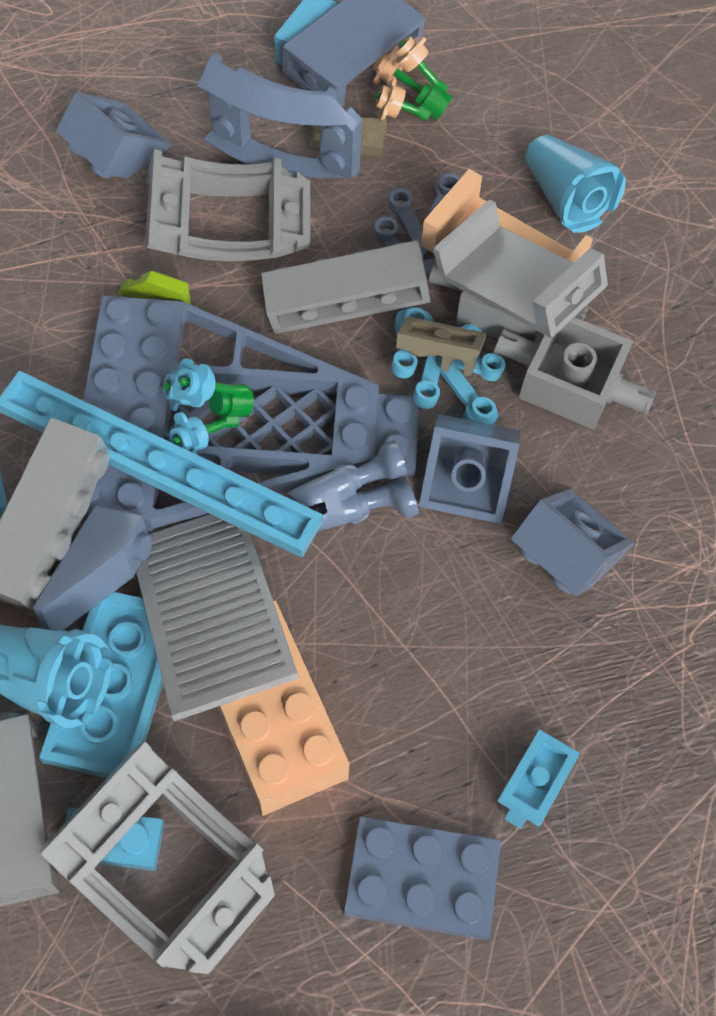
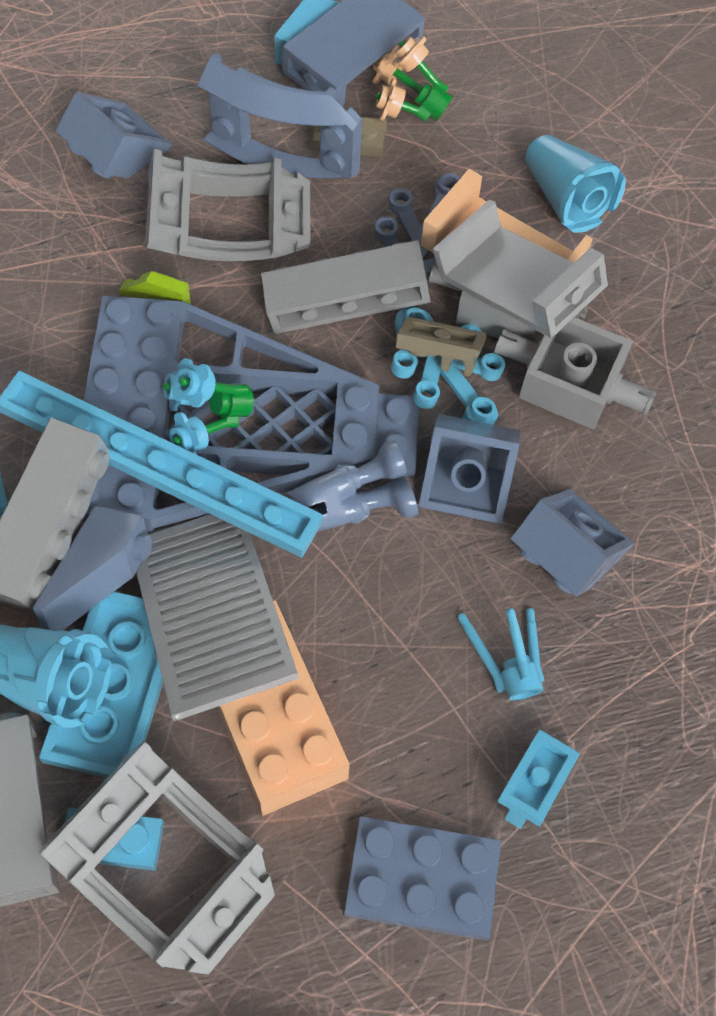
none -> medium azure plant [458,608,545,701]

